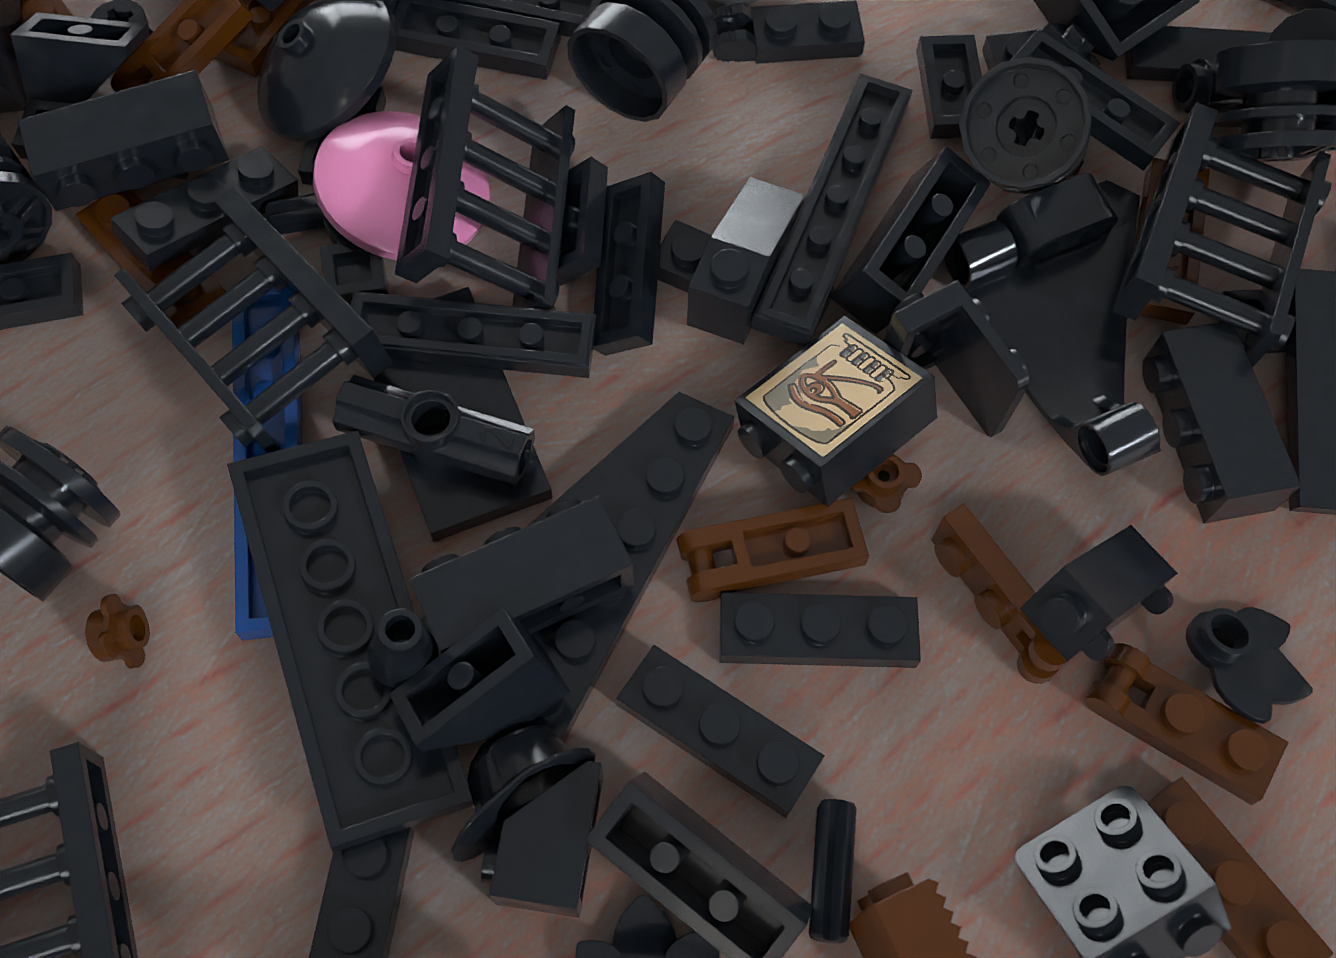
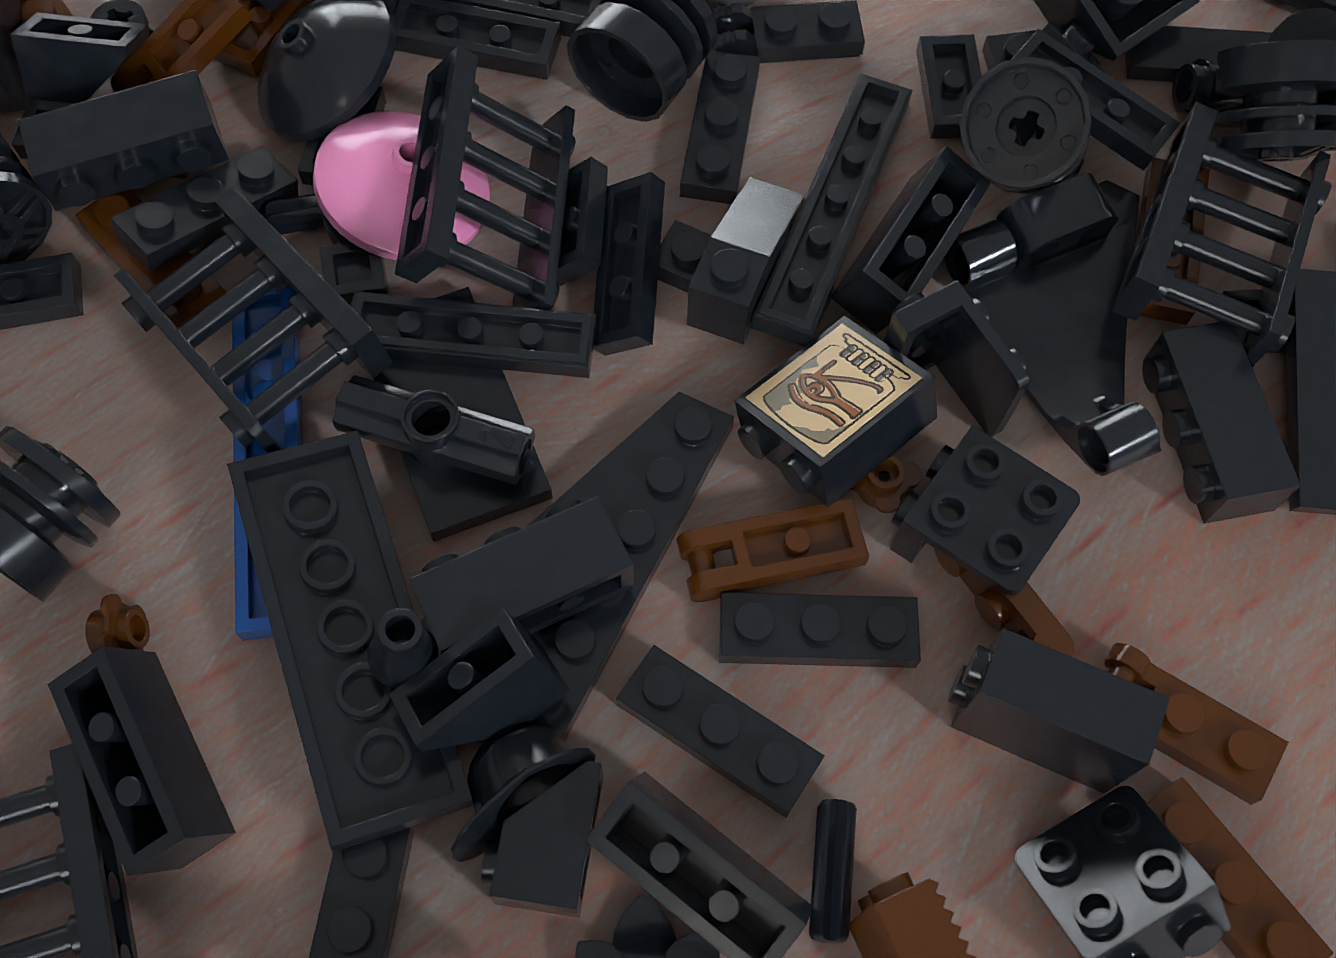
black brick [1019,525,1178,662] -> none
black plate [1186,607,1313,724] -> none
none -> black brick [48,646,236,876]
none -> black plate [680,50,761,205]
none -> black bracket [890,425,1080,595]
none -> black brick [948,628,1170,794]

